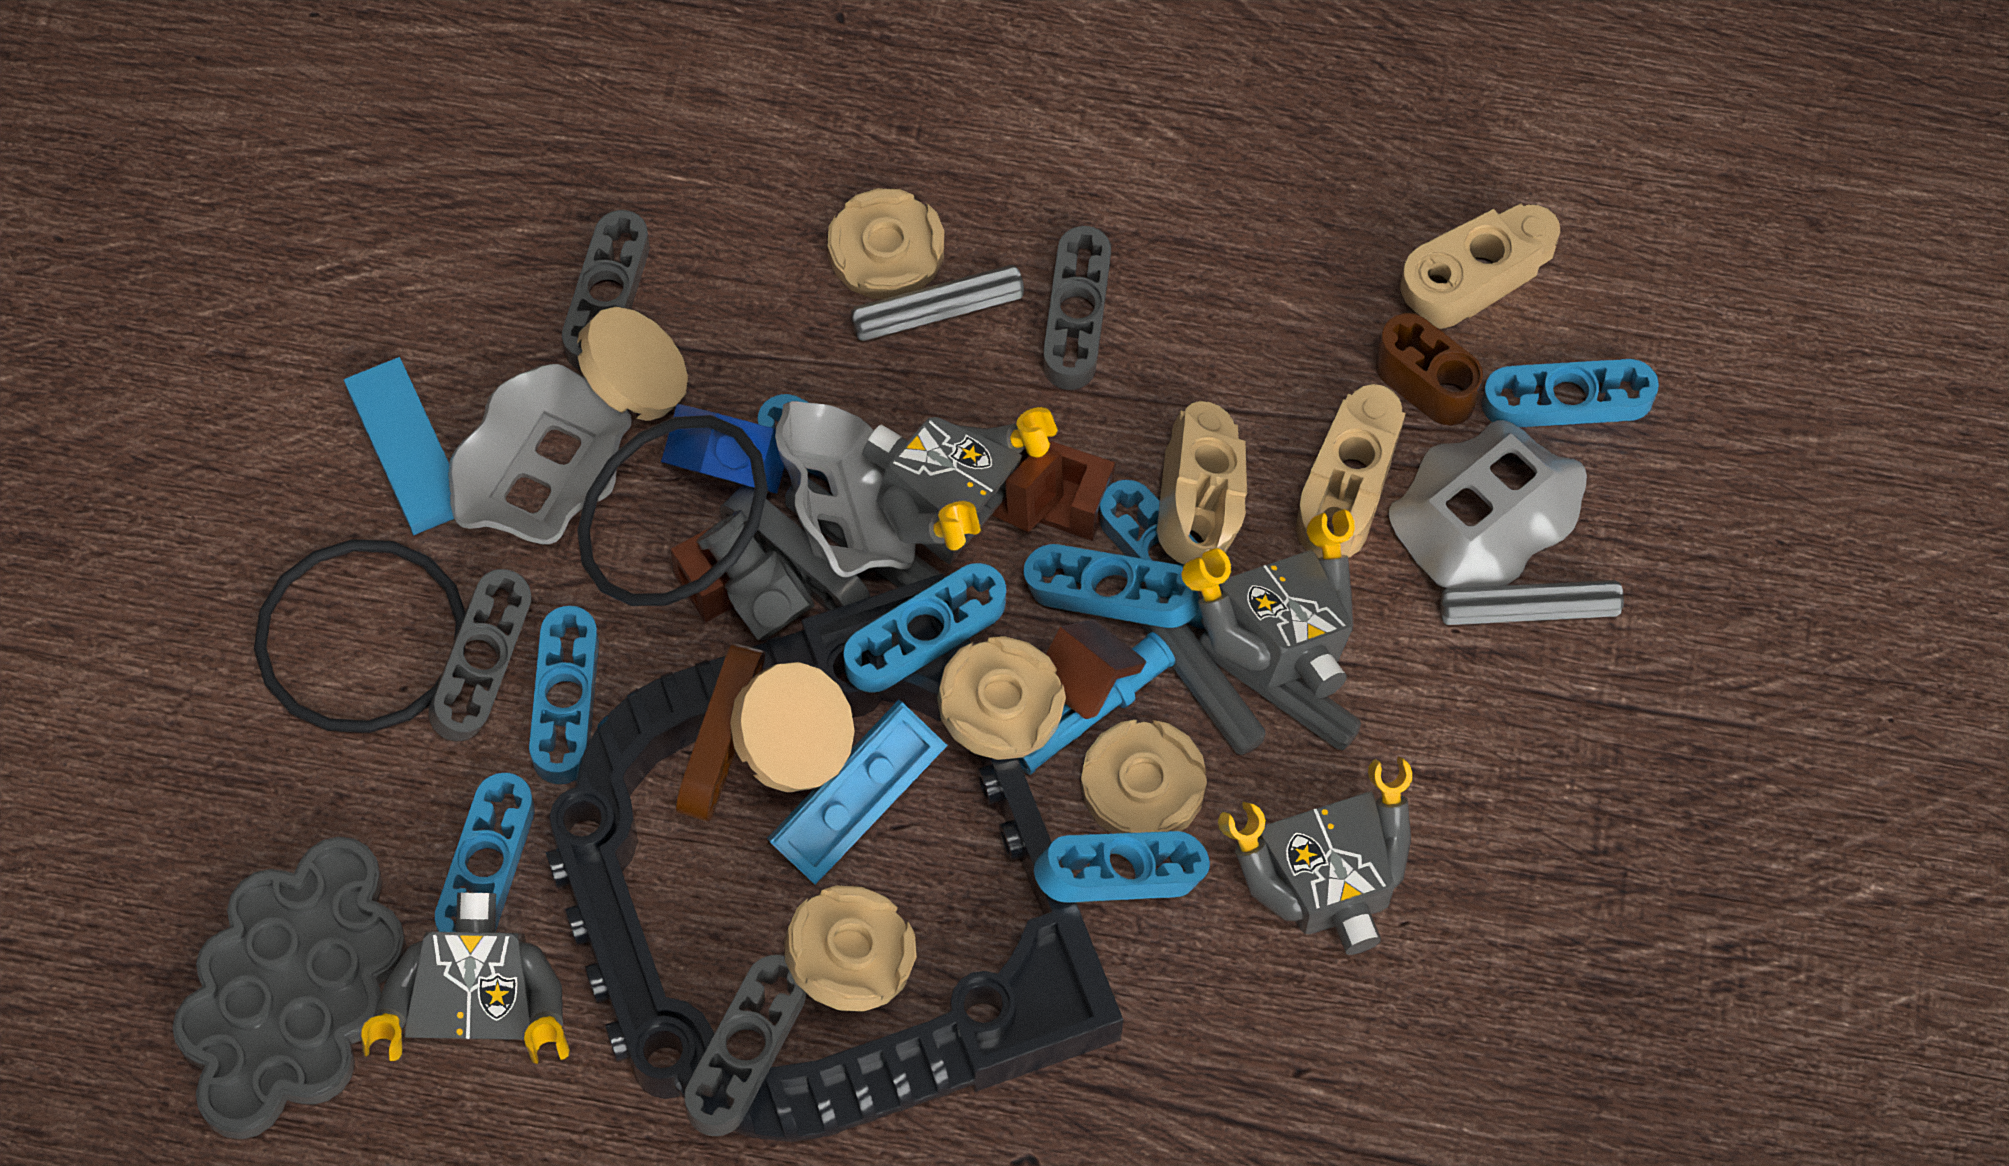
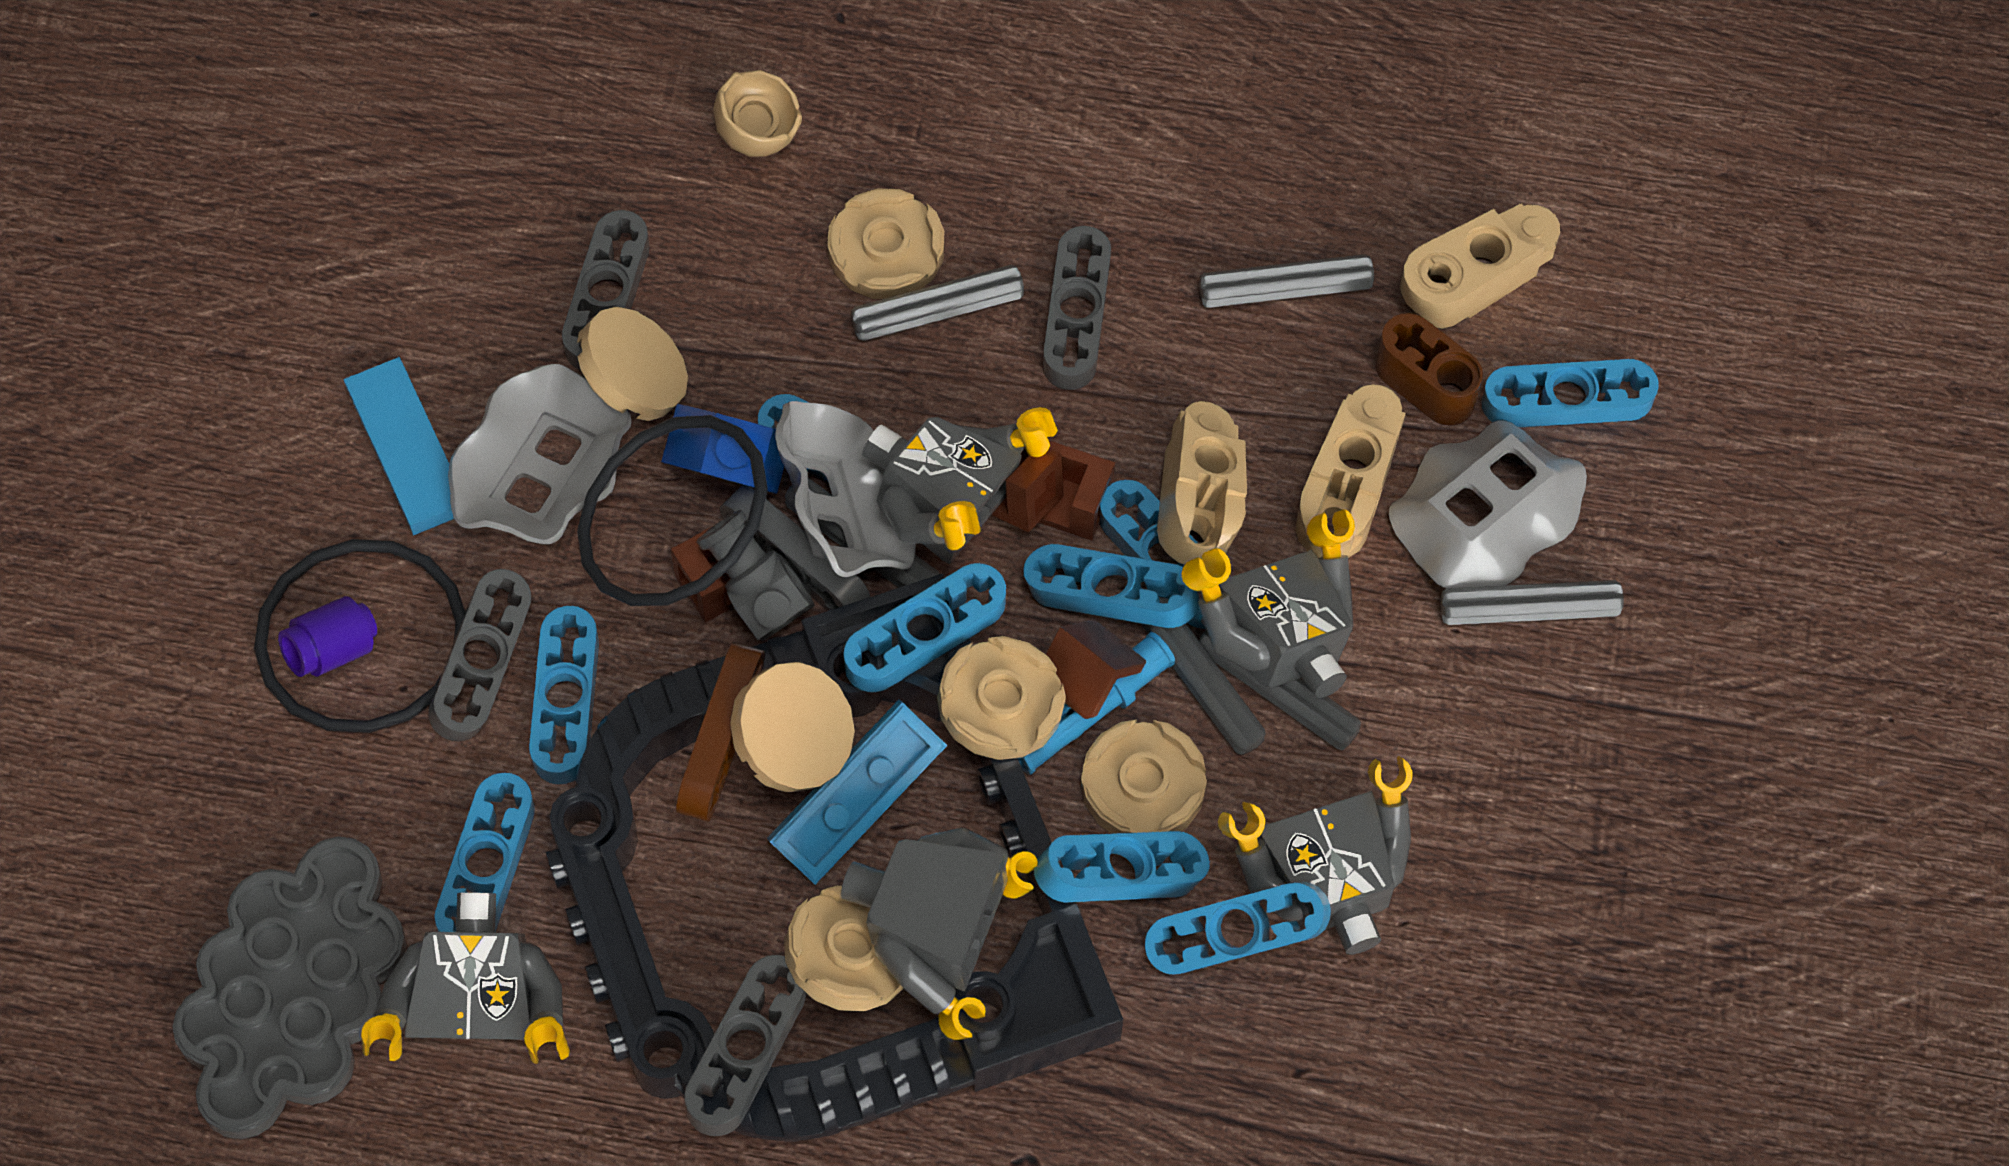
none -> dark purple brick [278,596,377,677]
none -> tan hair [713,70,802,157]
none -> dark grey torso [841,827,1038,1040]
none -> dark azure beam [1145,882,1331,975]
none -> axle [1199,254,1374,308]

